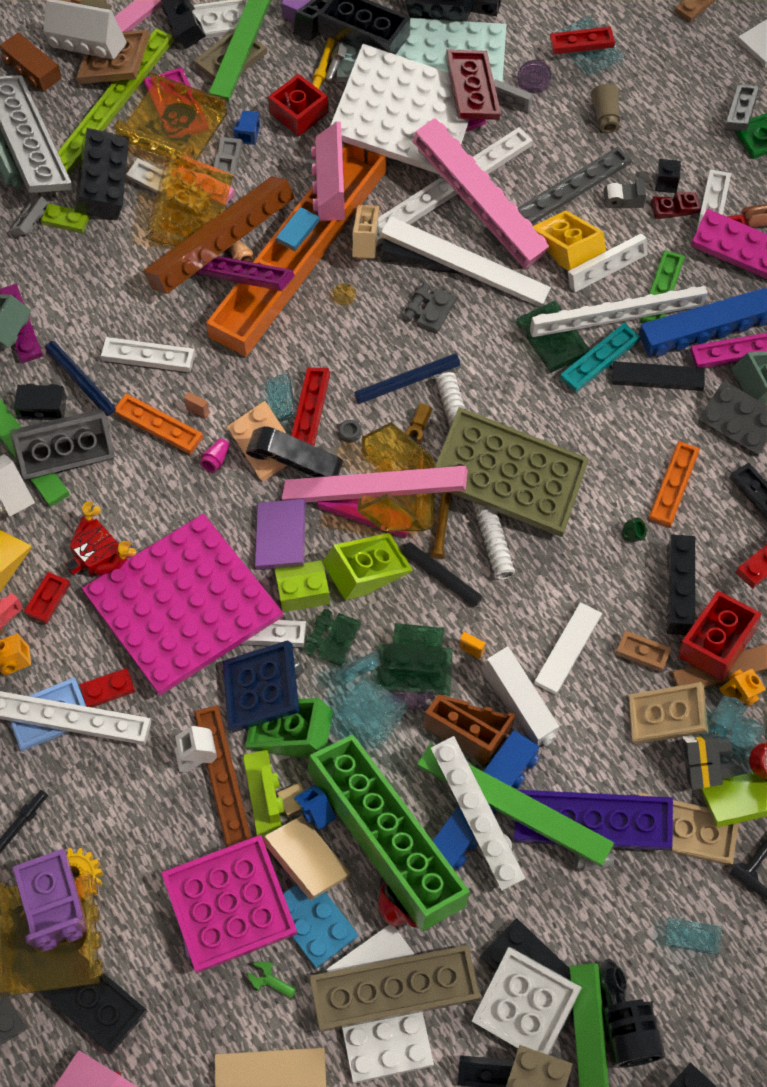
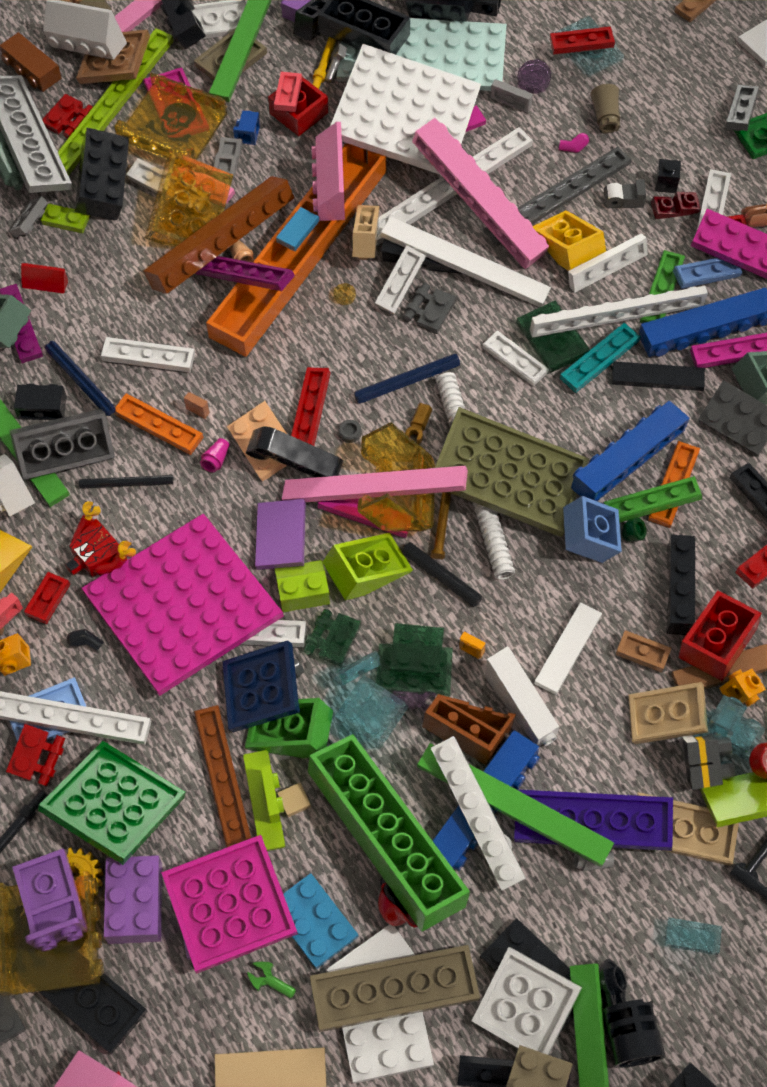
red plate [80,668,135,708] -> none
white brick [175,726,217,772] -> none
tan tile [263,815,351,901] -> none
clear light blue plate [267,373,297,422] -> none
blue brick [293,784,336,829] -> none
dark red plate [445,49,501,120] -> none
none -> red plate [6,724,66,786]
none -> red slope [21,263,68,294]
none -> plate [38,741,185,865]
none -> red plate [42,94,93,139]
none -> black arm [66,629,104,651]
none -> black bar [79,475,174,489]
none -> medium lavender brick [104,856,162,944]
none -> coral plate [274,72,302,112]
none -> white plate [375,245,426,315]
none -> white tile [482,331,549,386]
none -> dark pink arm [559,133,589,153]
none -> medium blue brick [563,496,622,563]
none -> blue brick [571,401,690,501]
none -> bright green tile [603,476,702,523]
none -> medium blue tile [673,258,742,289]

